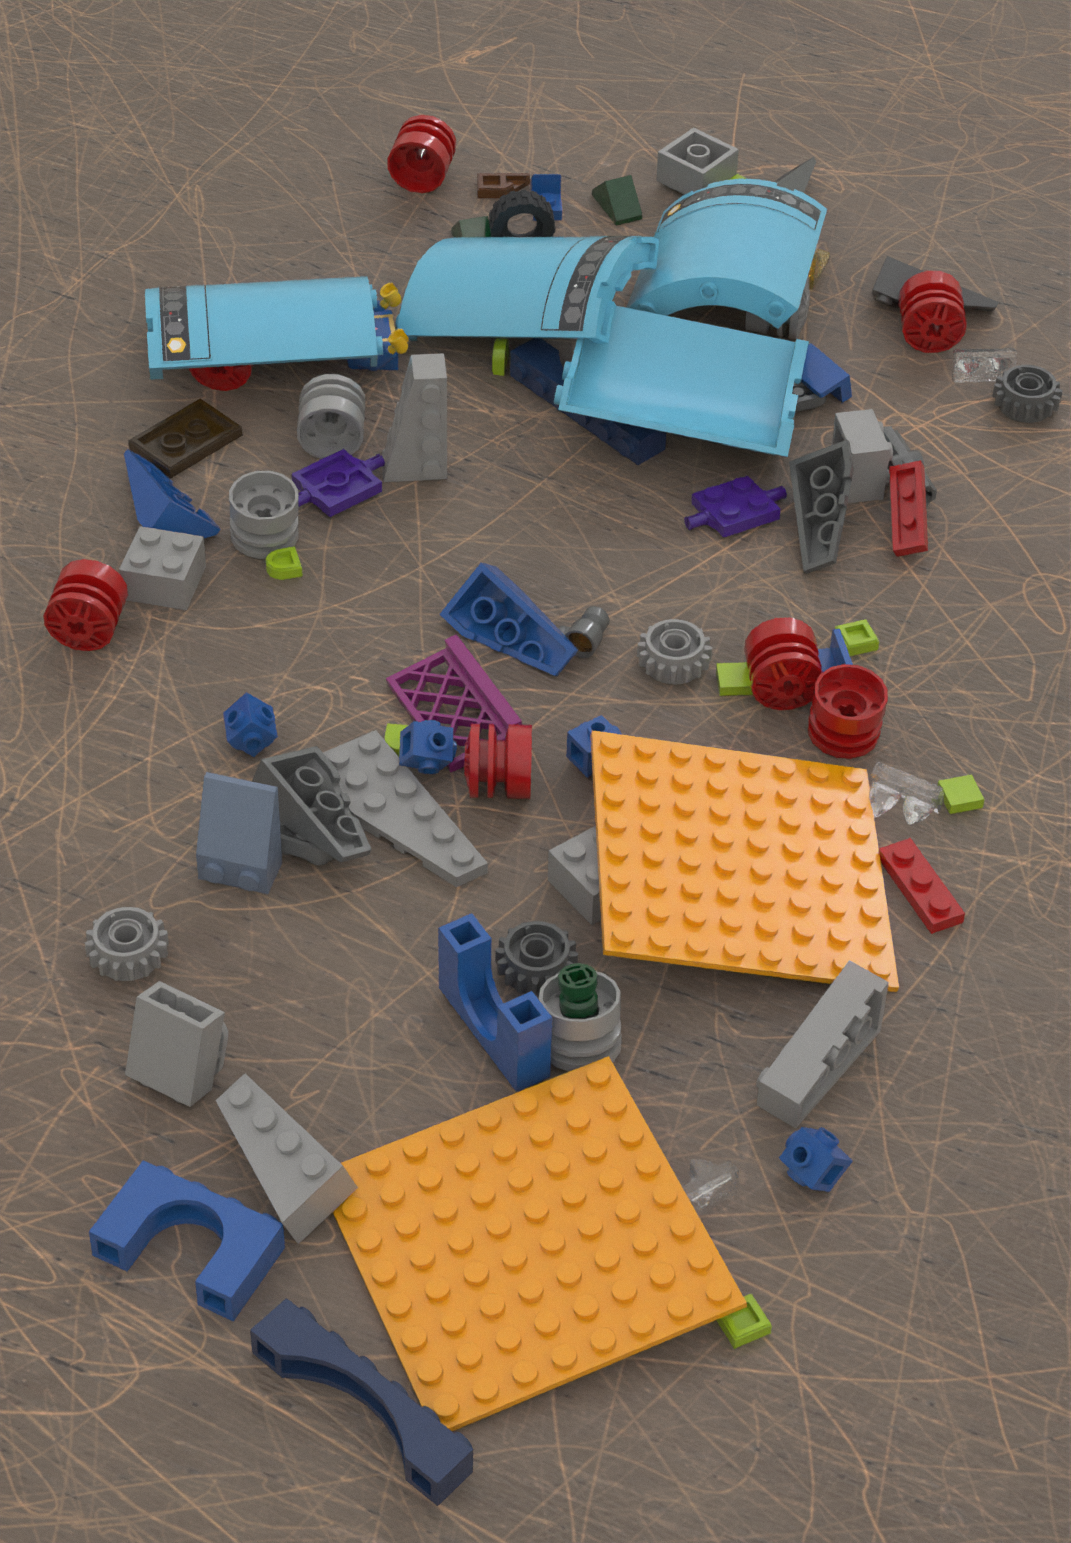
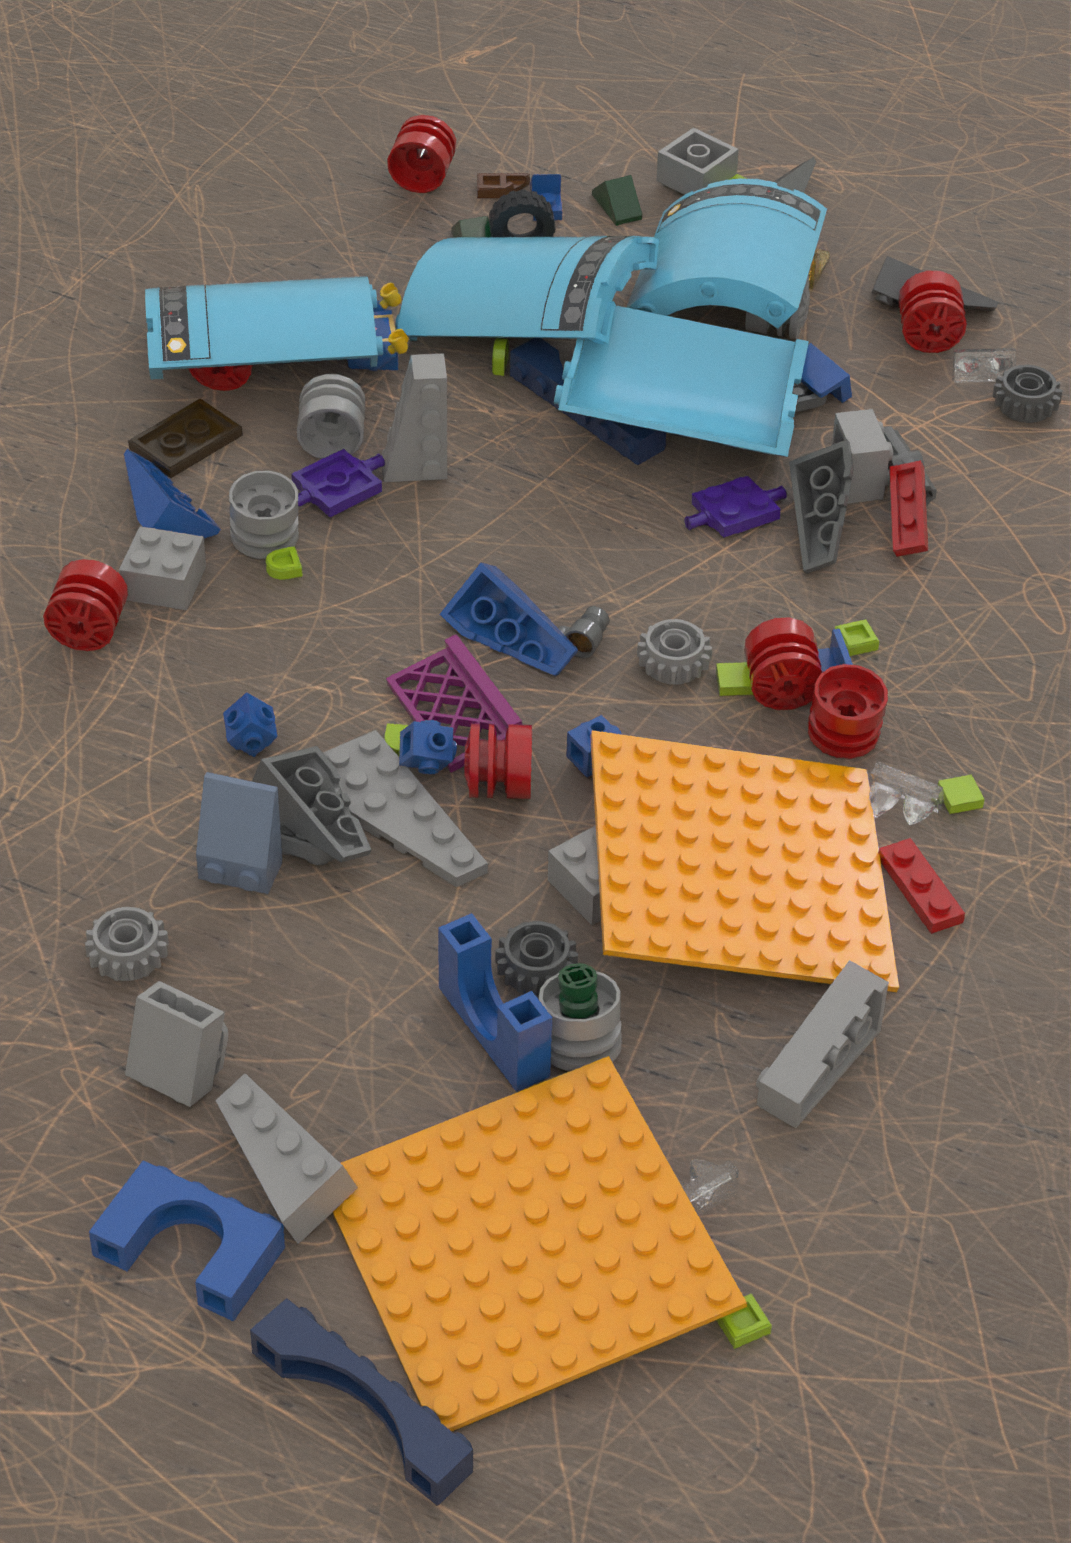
blue brick [779,1127,853,1192] -> none

